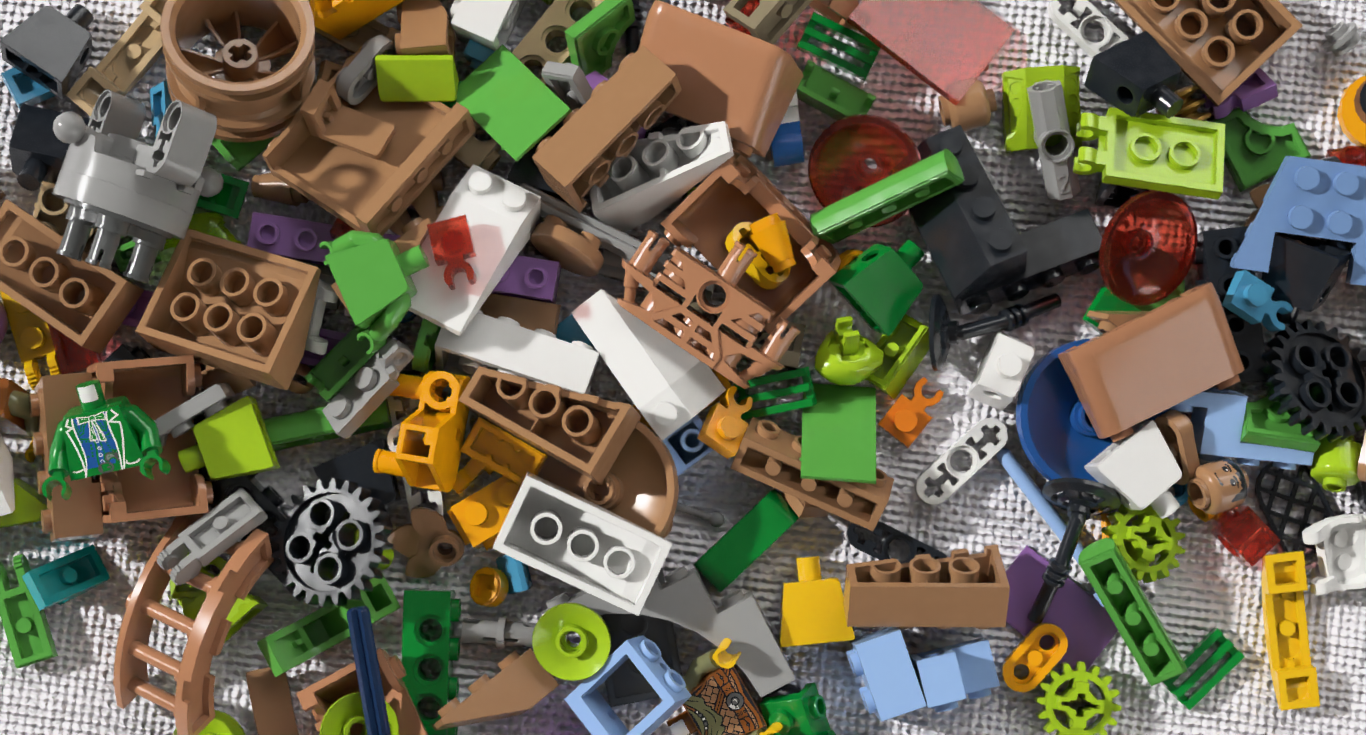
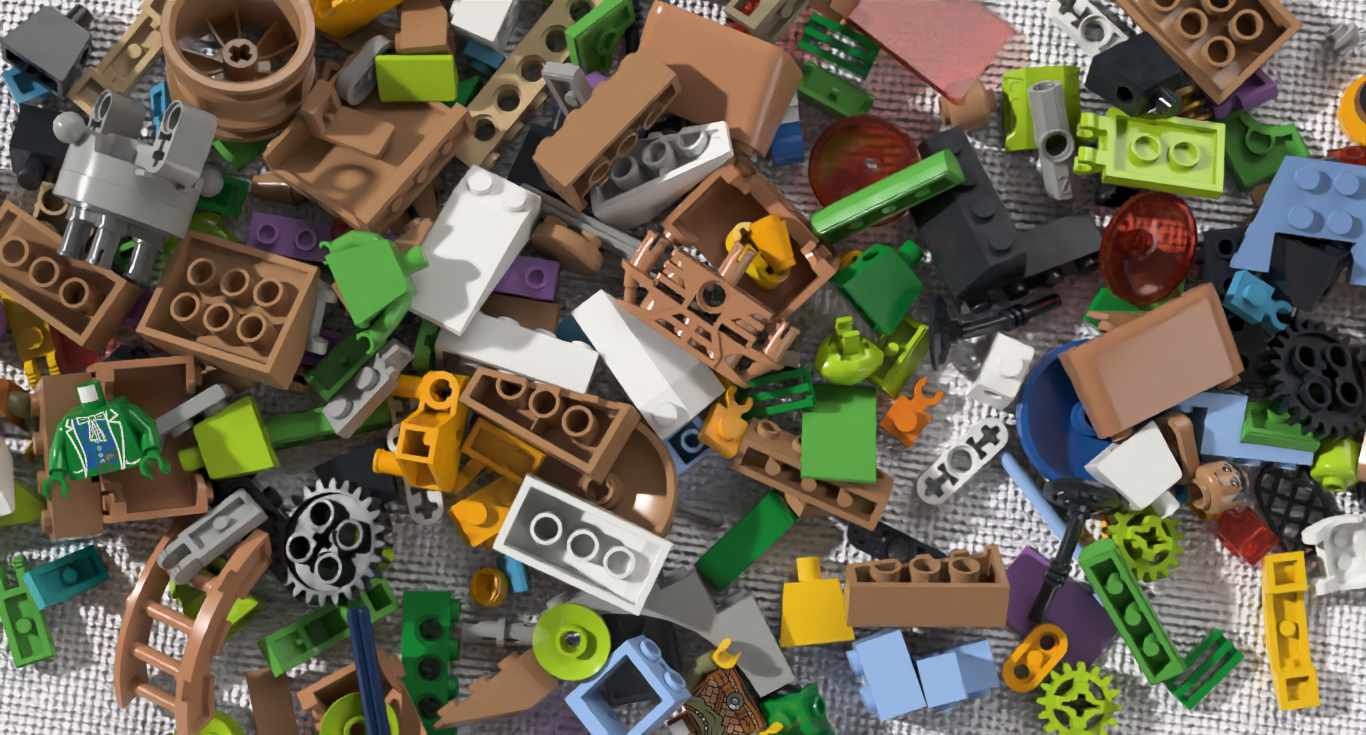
medium nougat plate [387,507,465,578] -> none
clear red plate [427,215,477,290] -> none
bright green window [455,44,572,162] -> none

